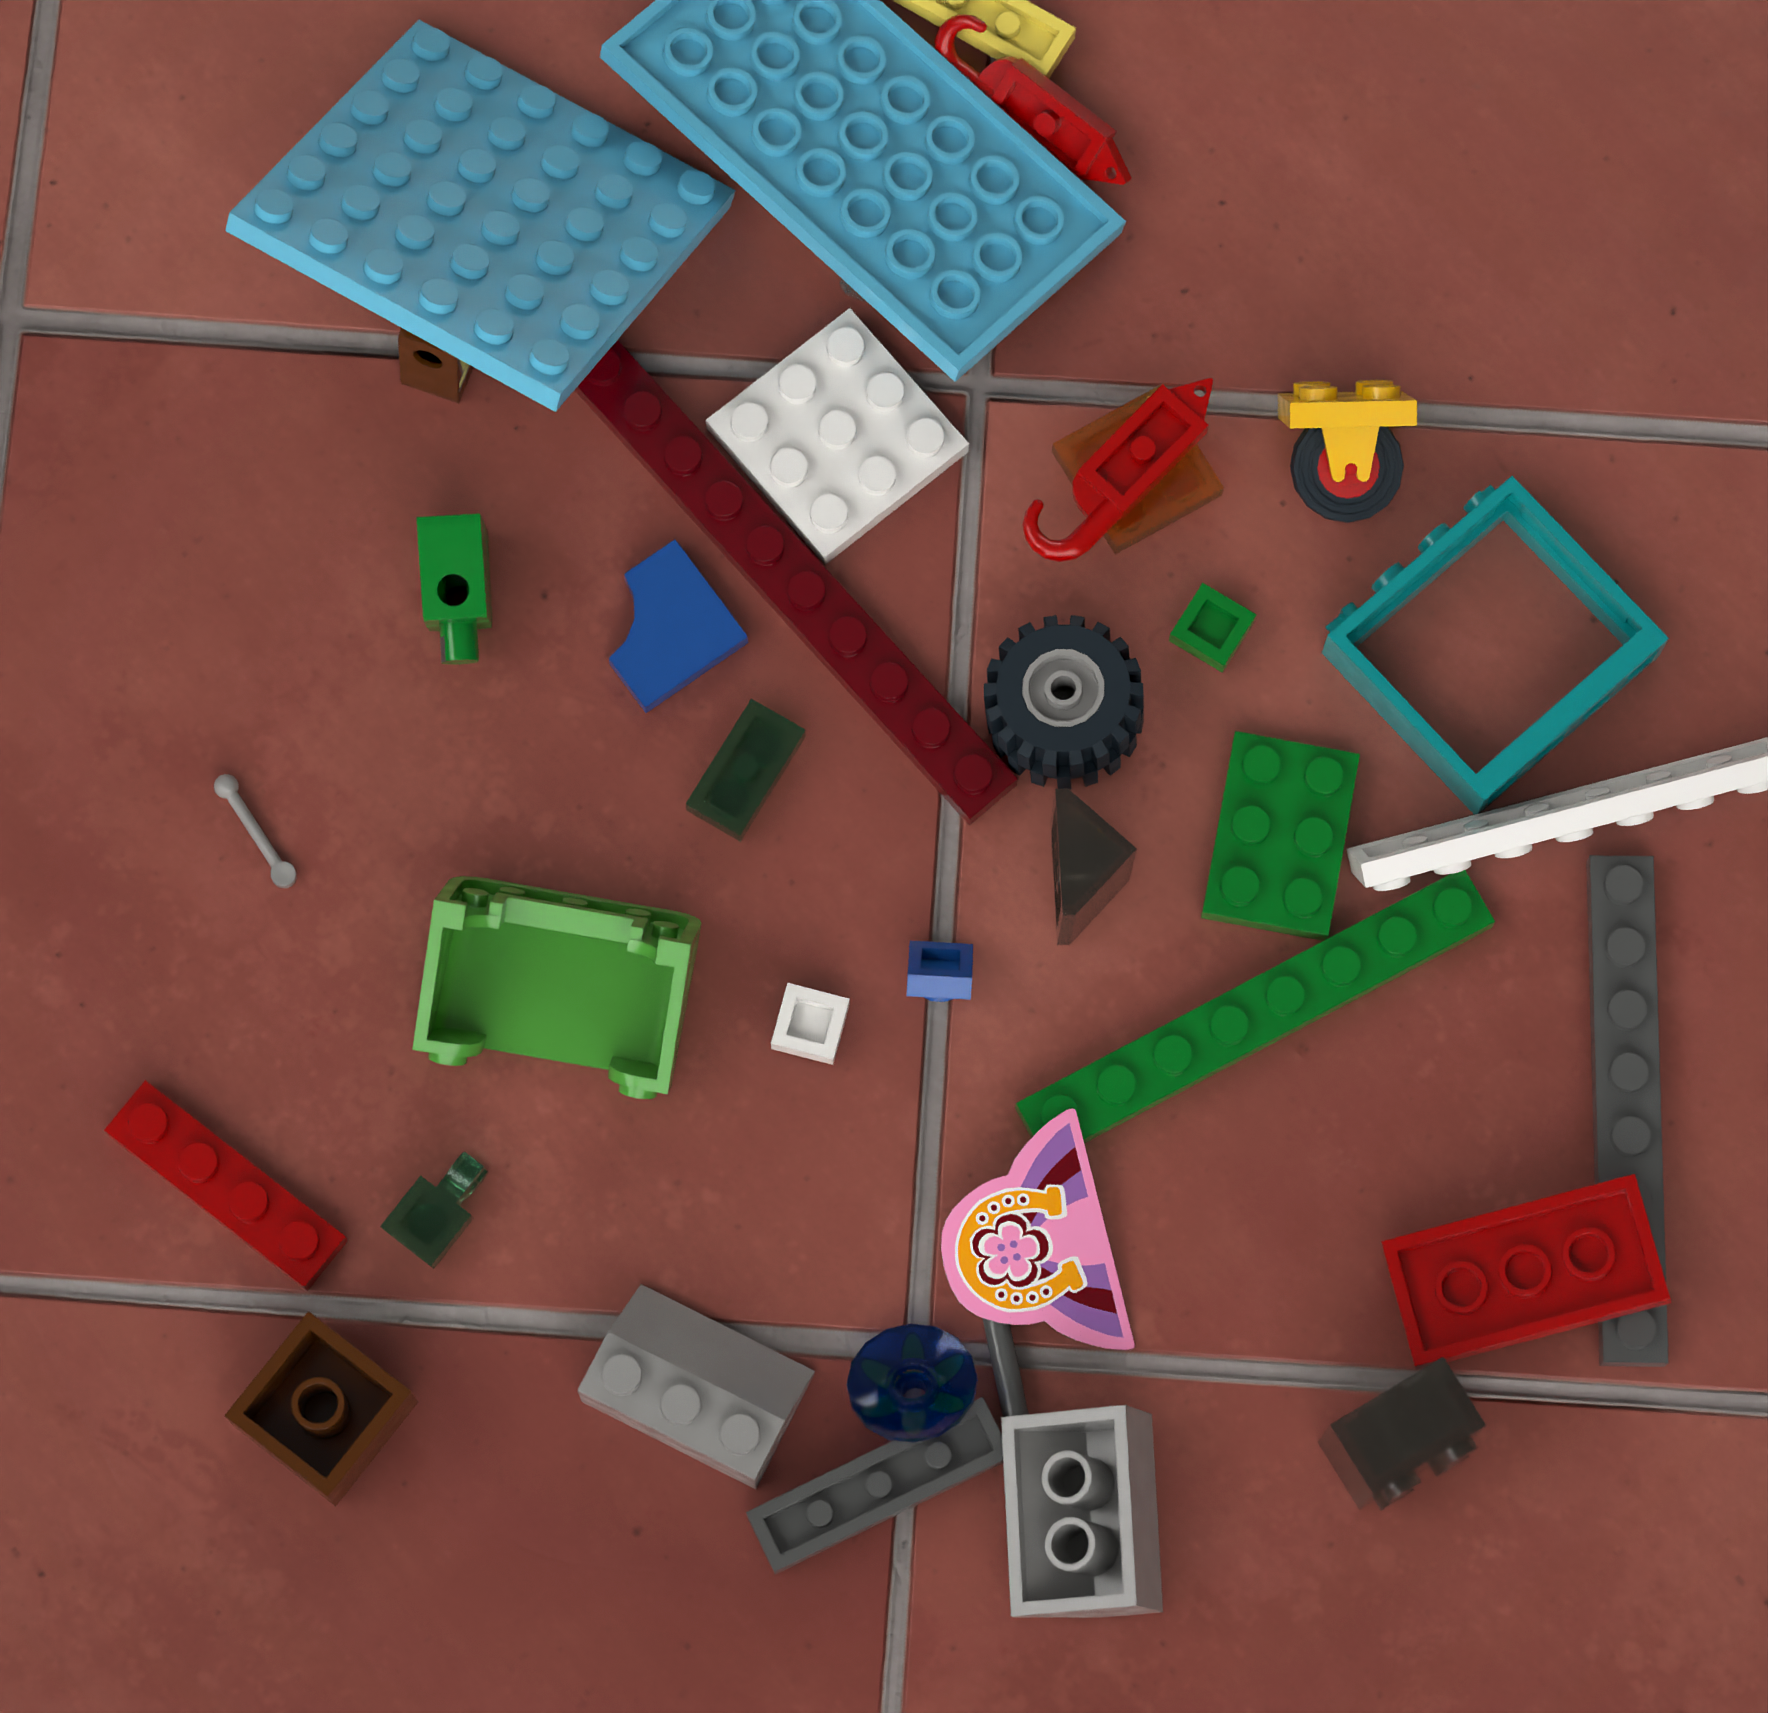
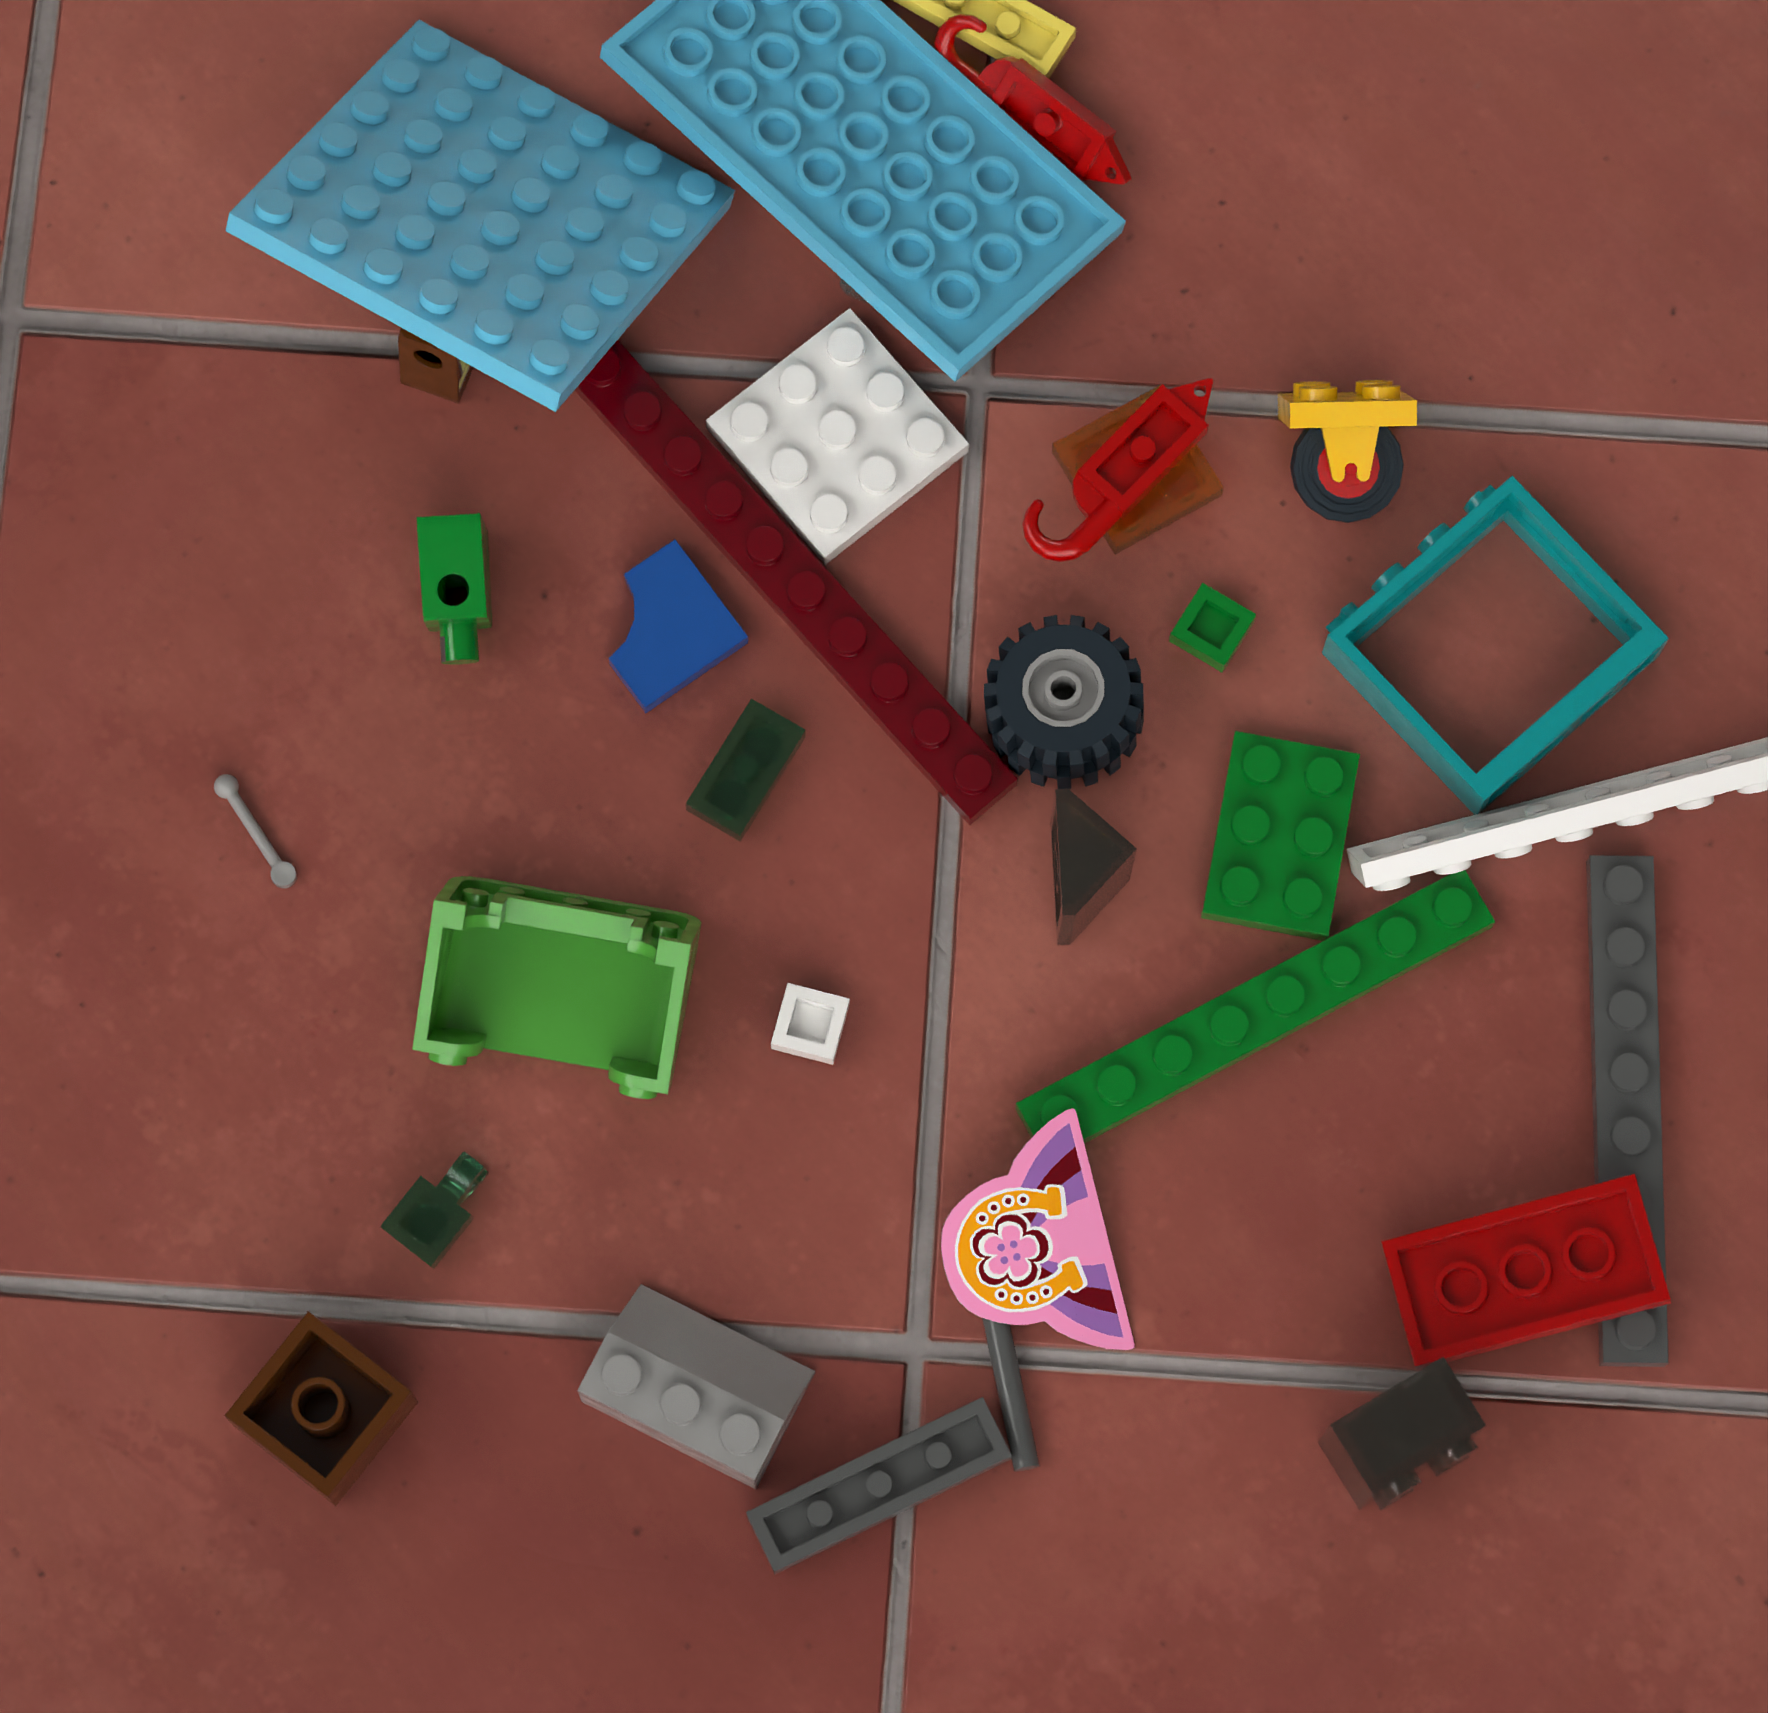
red plate [104,1080,348,1291] -> none
clear blue dish [846,1323,978,1443] -> none
blue plate [906,940,973,1002] -> none
light grey slope [1001,1405,1163,1618] -> none

